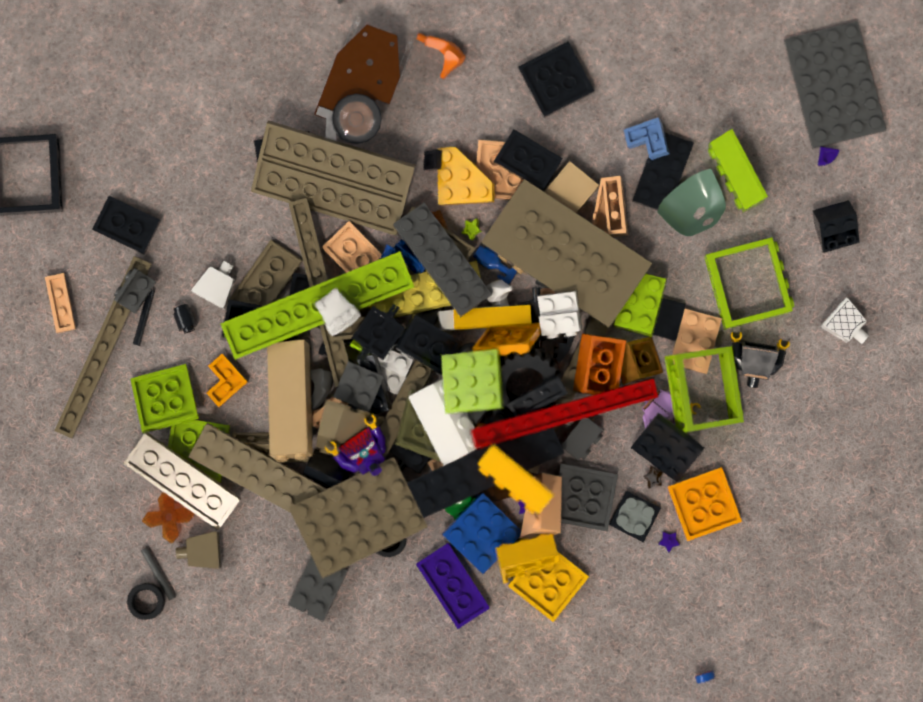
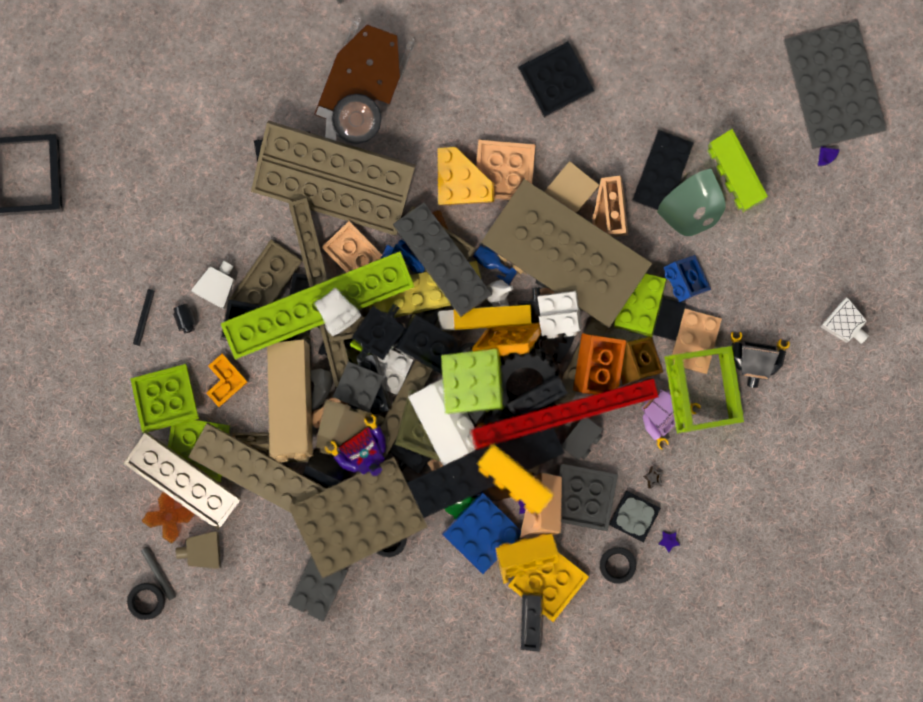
light nougat plate [45,273,76,334] -> none
dark tan plate [54,256,152,439] -> none
black plate [92,196,161,255] -> none
dark grey bracket [114,268,156,314] -> none
orange animal [416,33,466,79] -> none
dark purple plate [416,543,490,629] -> none
black tile [423,149,442,171] -> none
lime piece [461,219,482,241] -> none
black plate [494,129,563,191] -> none
medium blue plate [624,117,669,160] -> none
black plate [631,413,705,482] -> none
light orange plate [667,467,742,541] -> none
blue tile [695,670,715,684] -> none
lime window [704,237,794,330] -> none
black slope [812,200,860,253] -> none
none -> black plate [521,592,543,652]
none -> black tyre [599,547,636,584]
none -> blue plate [664,255,711,302]

